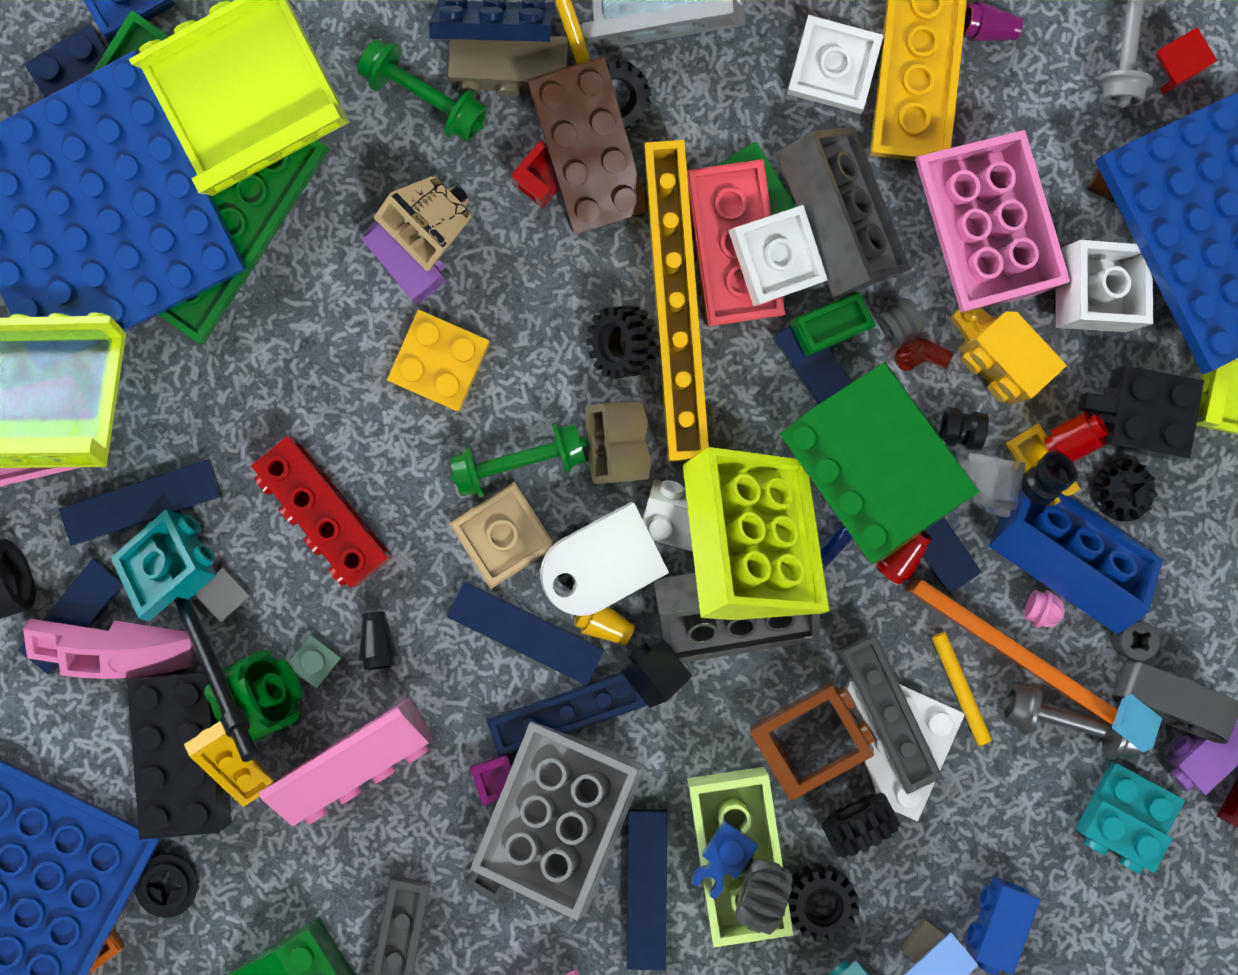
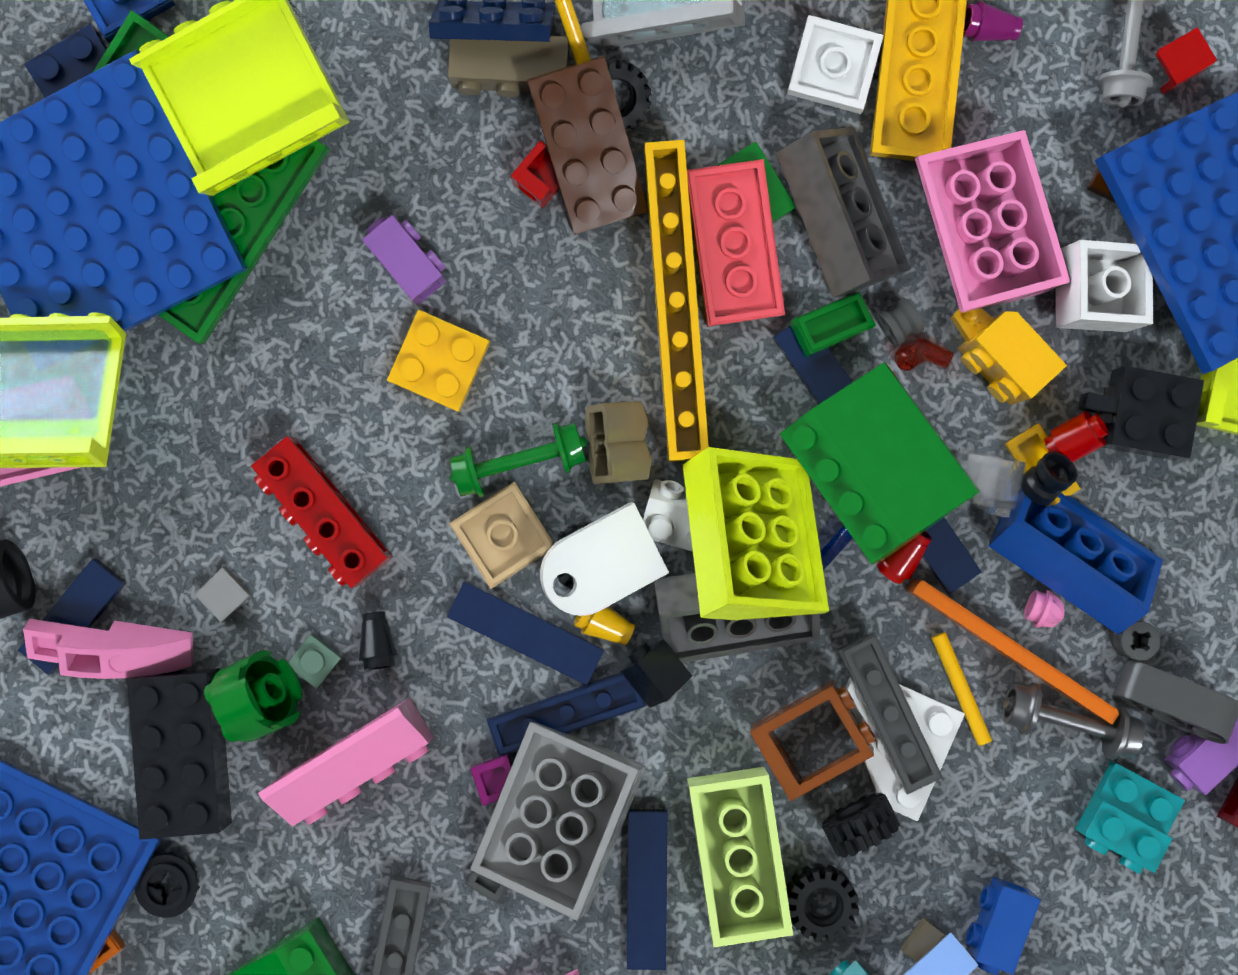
dark blue tile [59,460,223,546] -> none
teal plate [111,509,217,621] -> none
black bar [174,597,258,762] -> none
yellow plate [184,721,275,807] -> none
green piece [357,38,488,142] -> none
tan torso [374,176,471,272] -> none
black tyre [587,305,660,379] -> none
blue plate [692,820,759,899] -> none
white plate [728,205,828,306] -> none
dark grey gear [735,859,793,935] -> none
black wheel [939,407,989,451] -> none
black gear [1093,459,1158,522] -> none
medium azure tile [1112,694,1162,752] -> none

